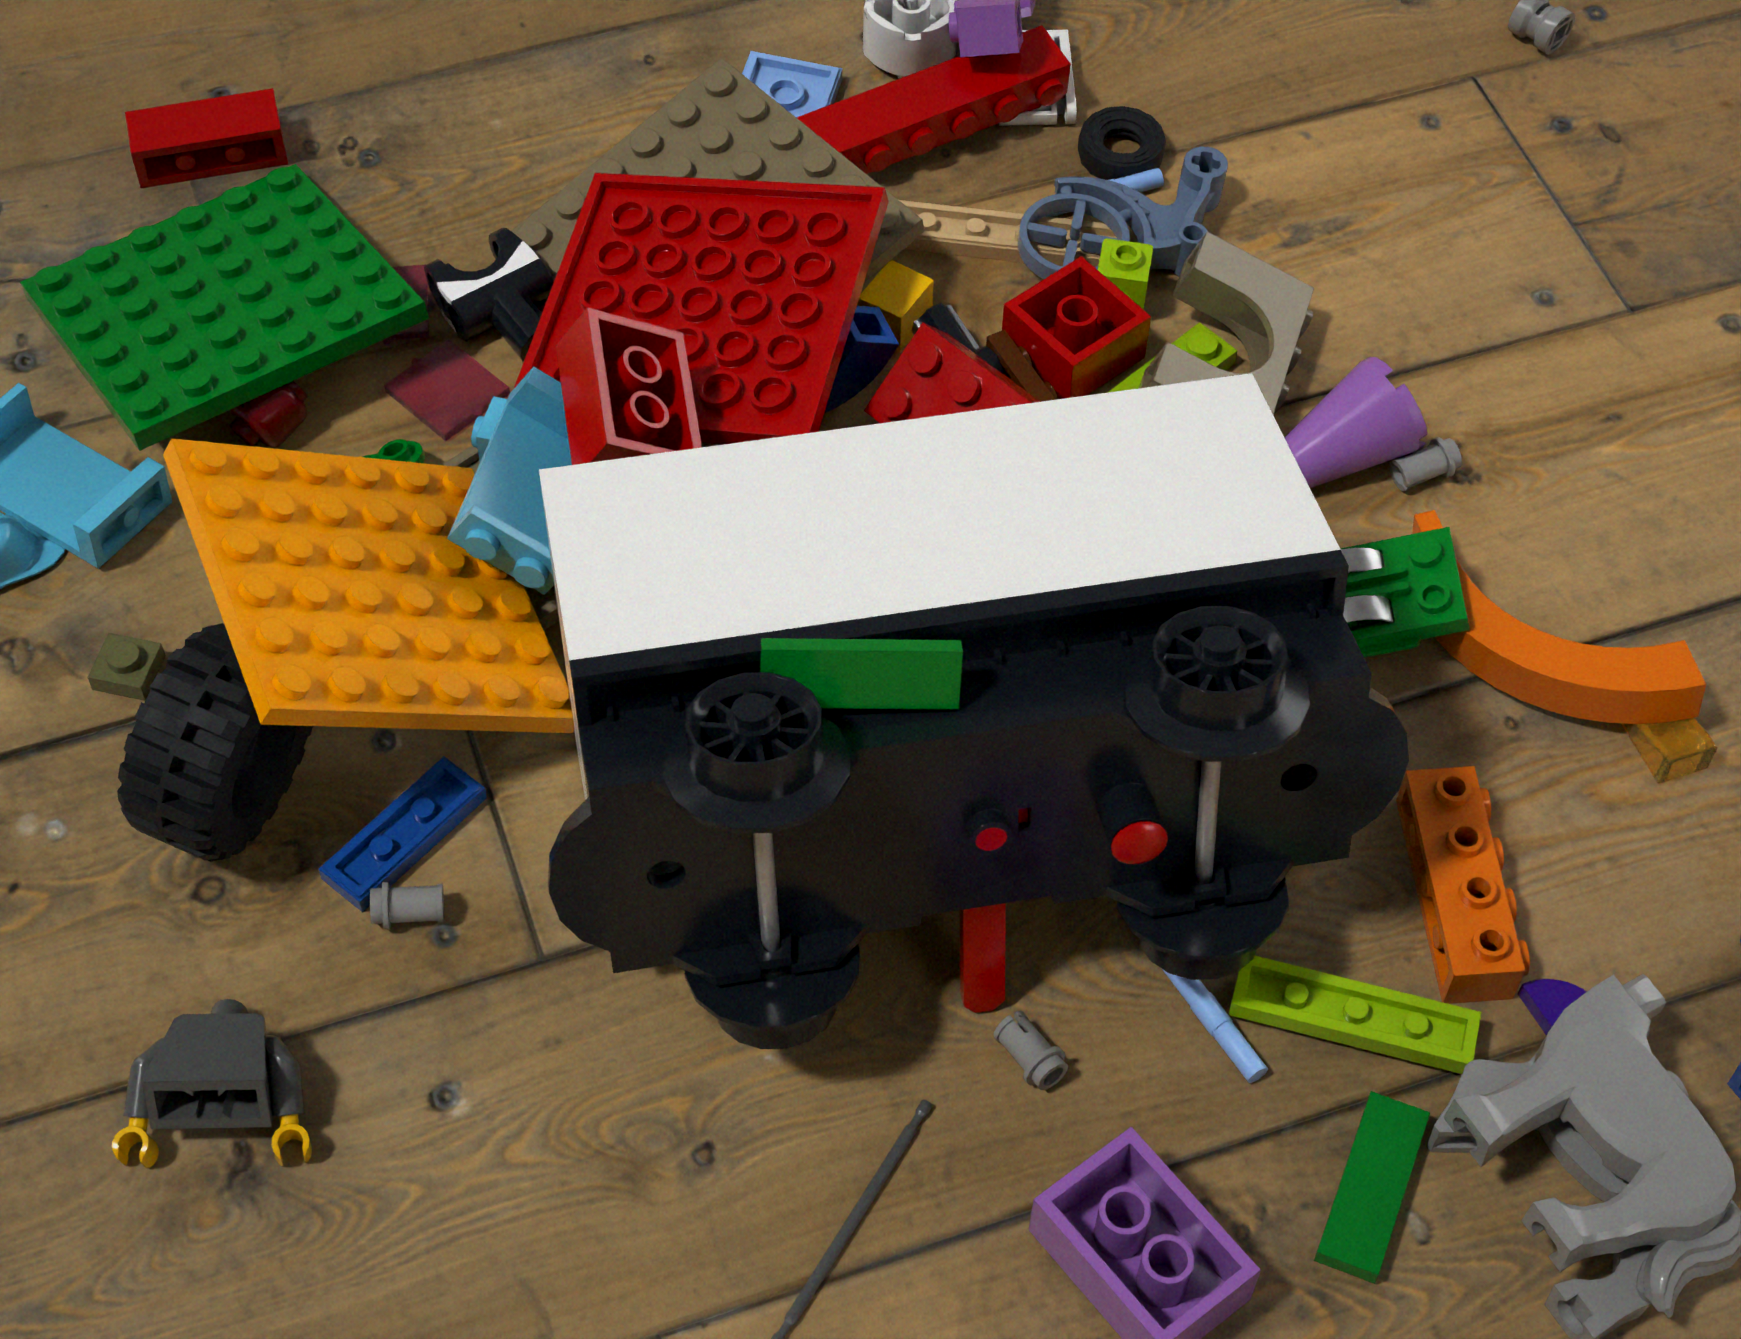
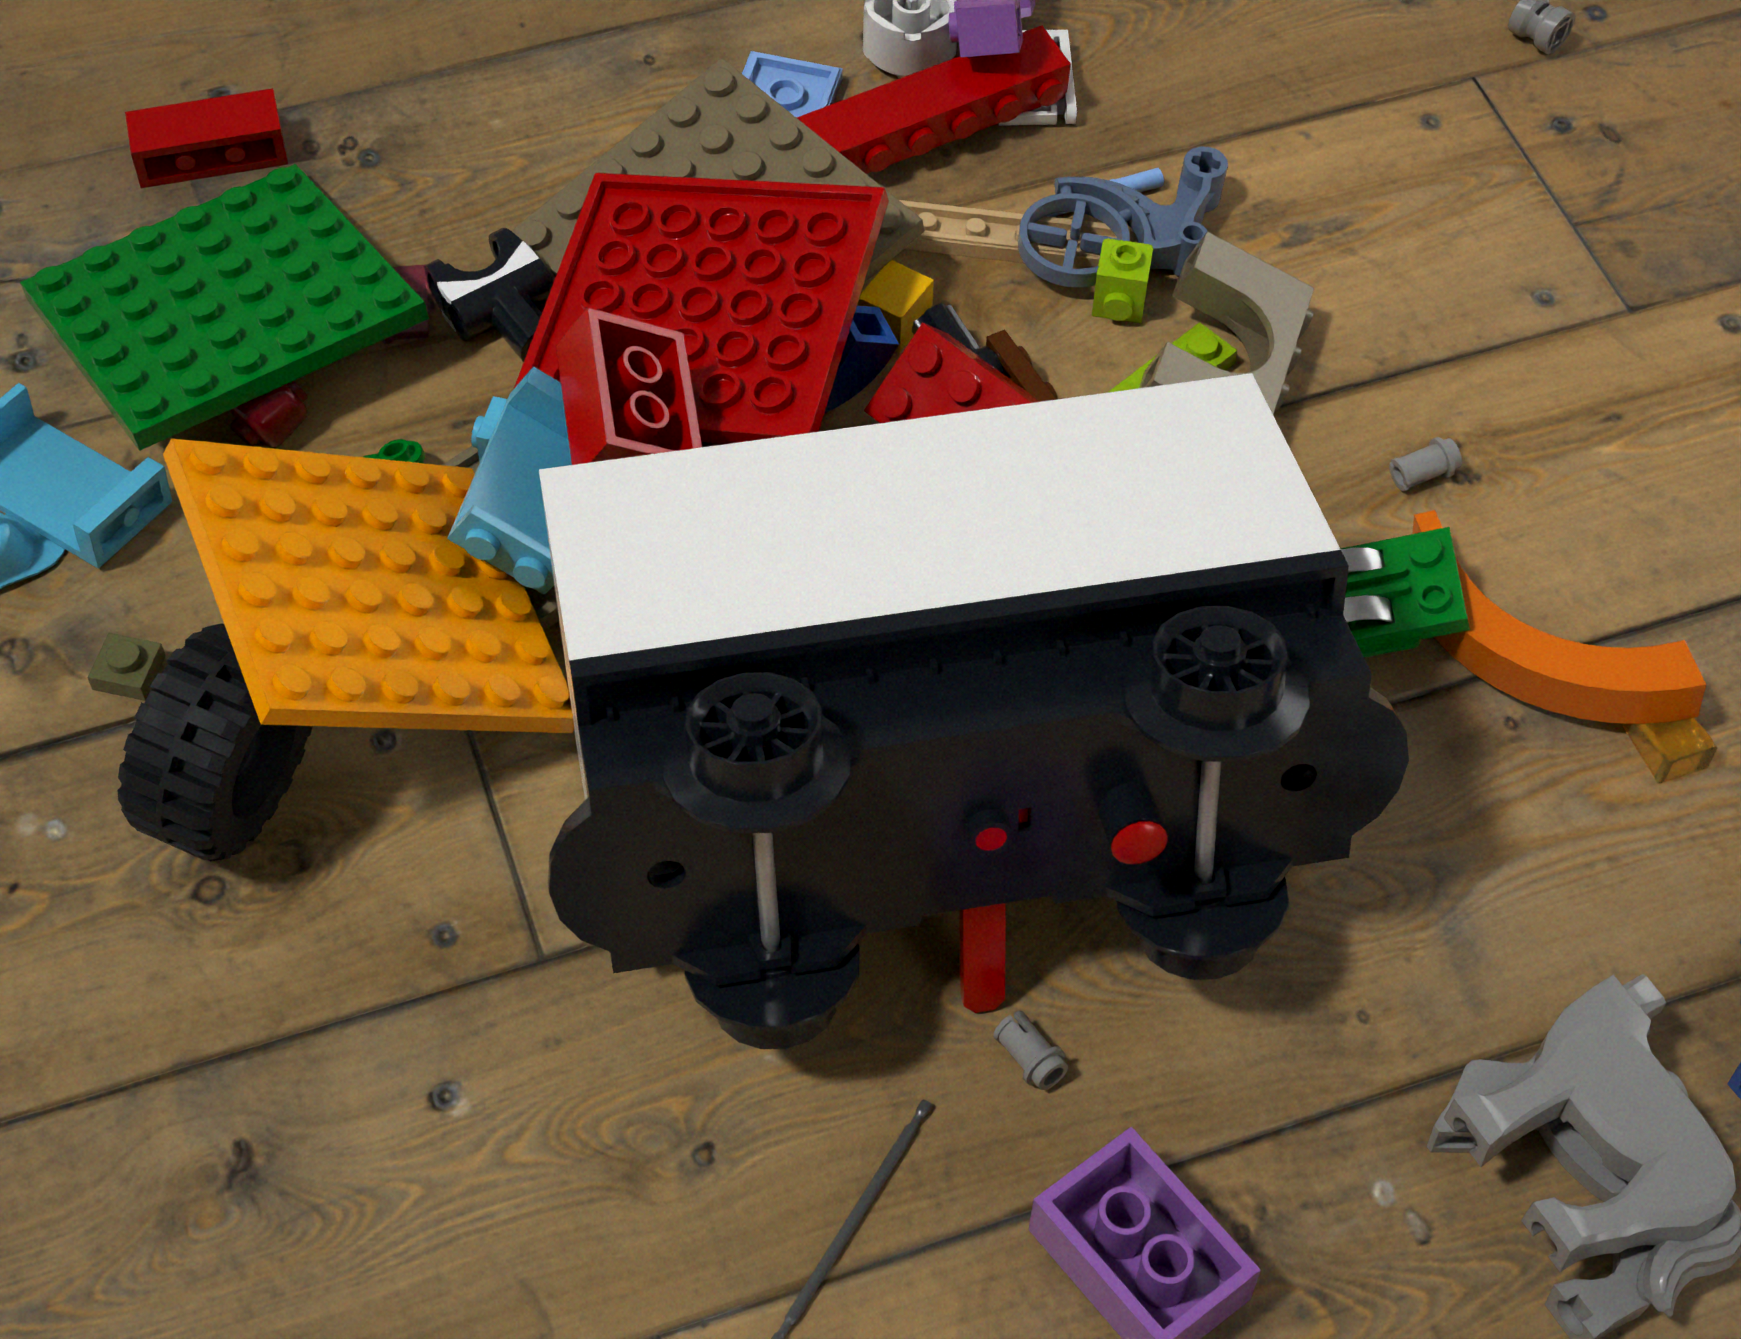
dark grey torso [112,999,312,1168] -> none
blue tile [318,756,487,912] -> none
light grey pin [370,882,444,929] -> none
clear pink piece [384,339,510,441] -> none
green tile [760,638,963,709] -> none
red brick [1002,256,1151,399] -> none
black tyre [1078,106,1166,180] -> none
light blue piece [1161,968,1268,1083] -> none
lime plate [1228,955,1482,1074] -> none
medium lavender cone [1284,357,1427,488] -> none
green tile [1314,1091,1430,1284] -> none
orange brick [1396,766,1530,1004] -> none
dark purple tile [1517,979,1587,1035] -> none

